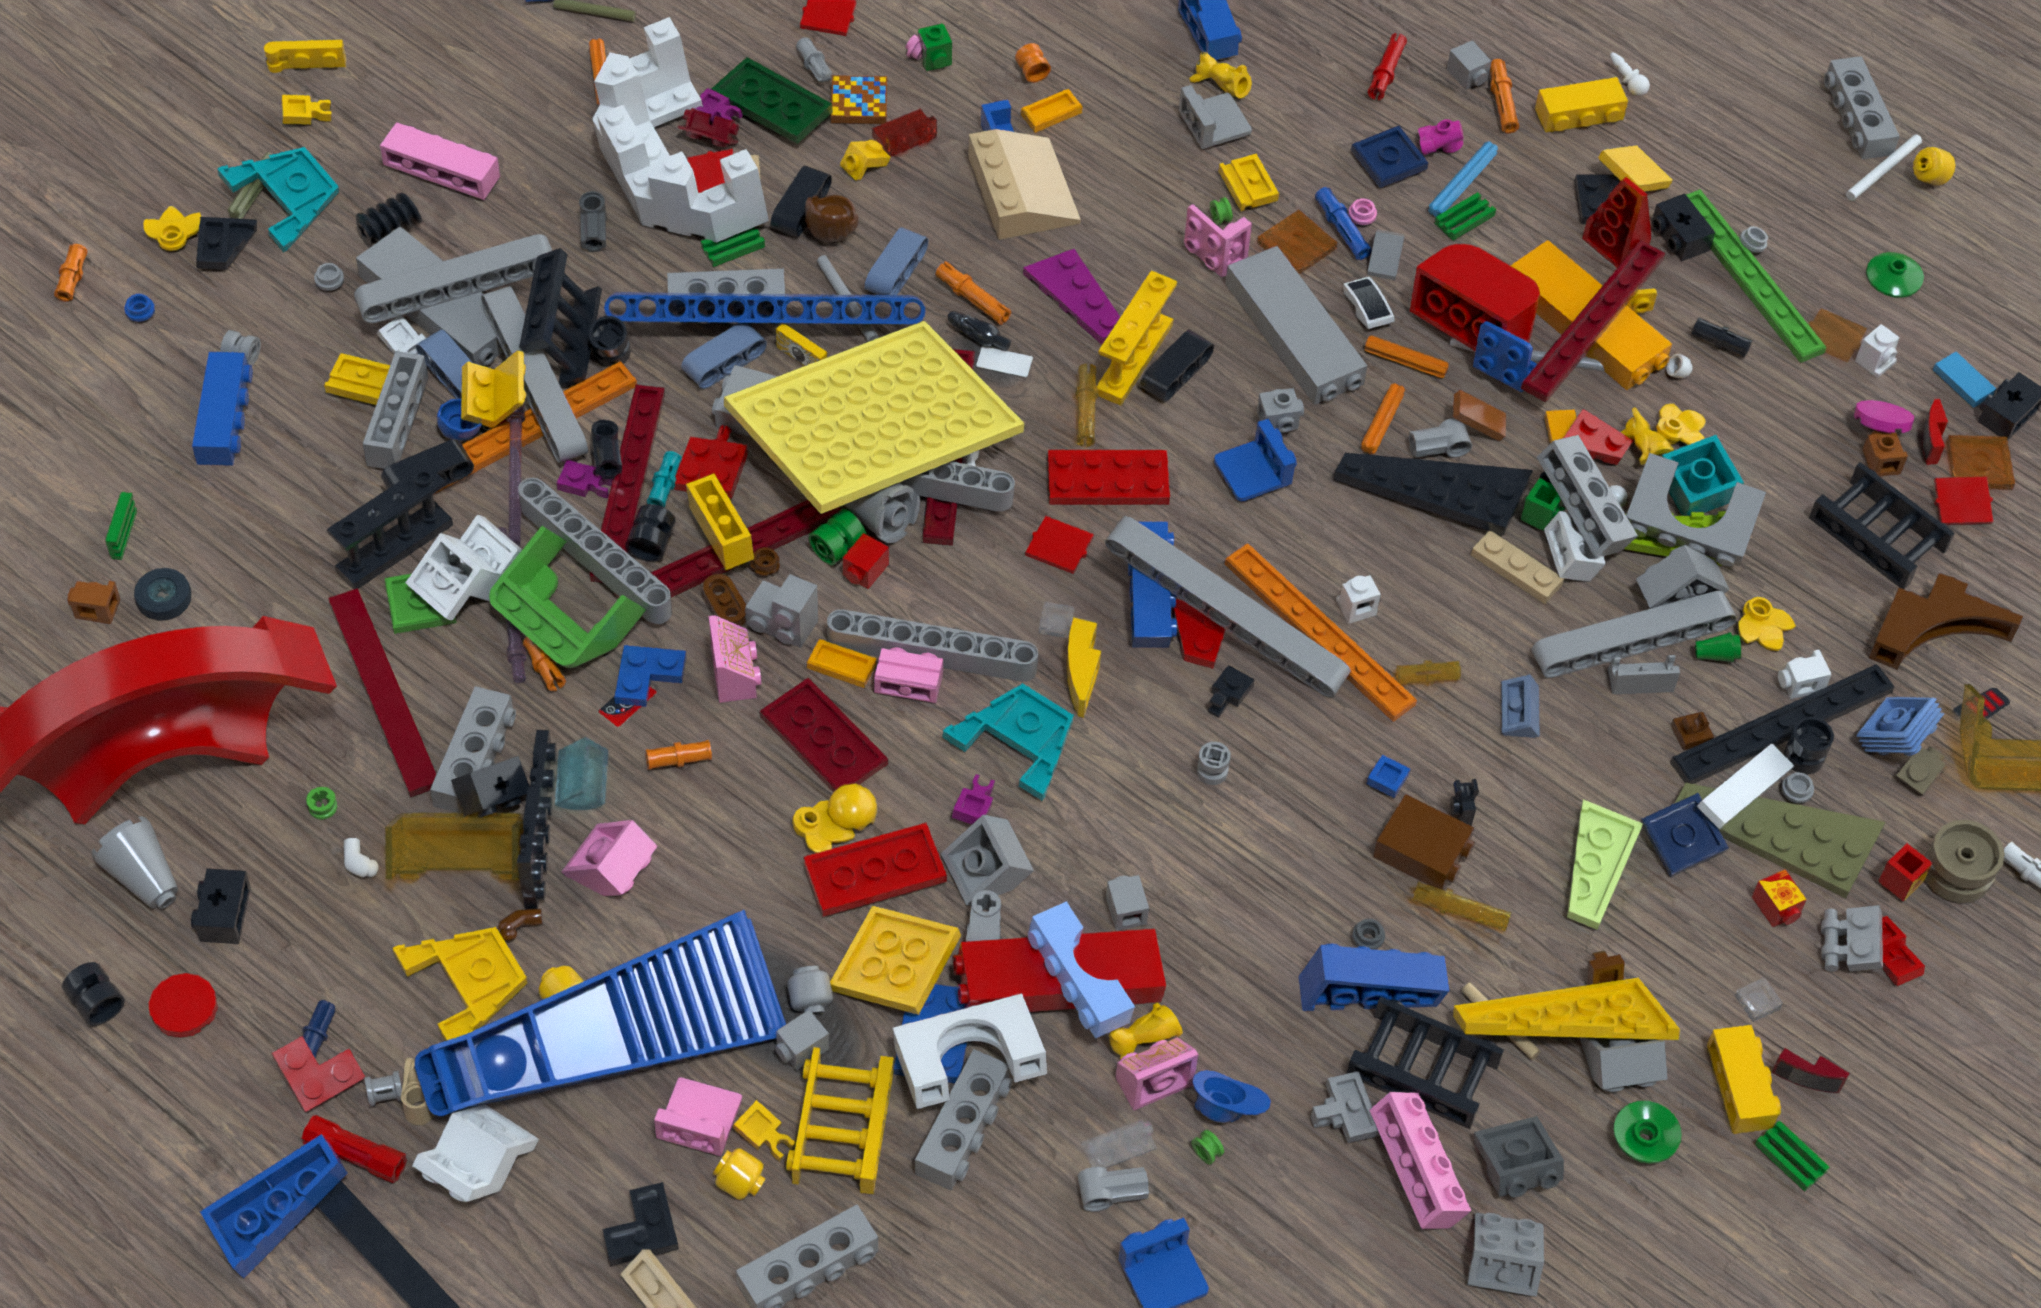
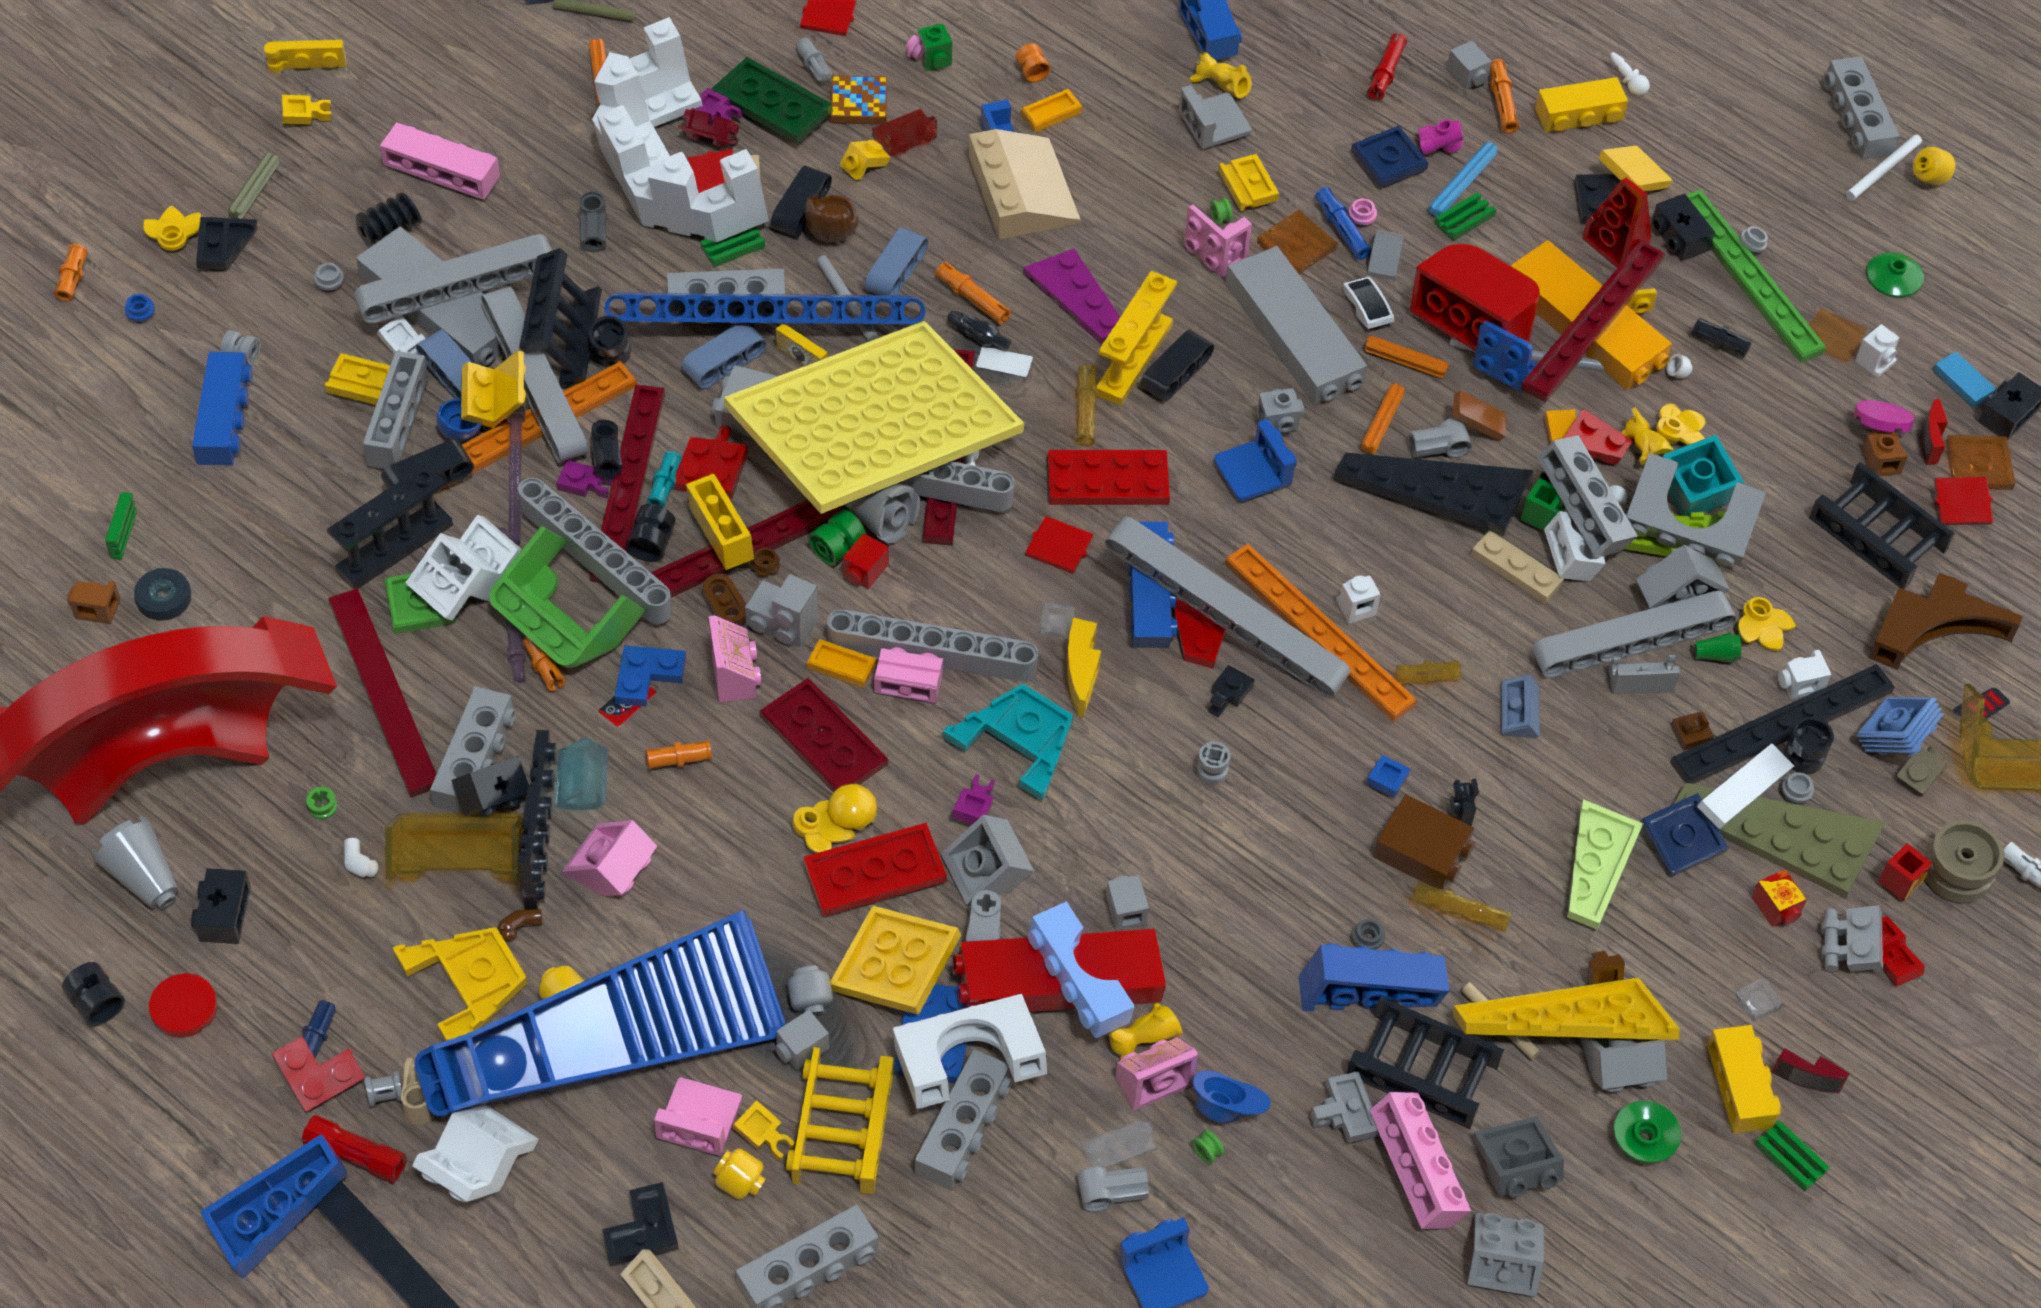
teal wing [217,147,339,253] -> none

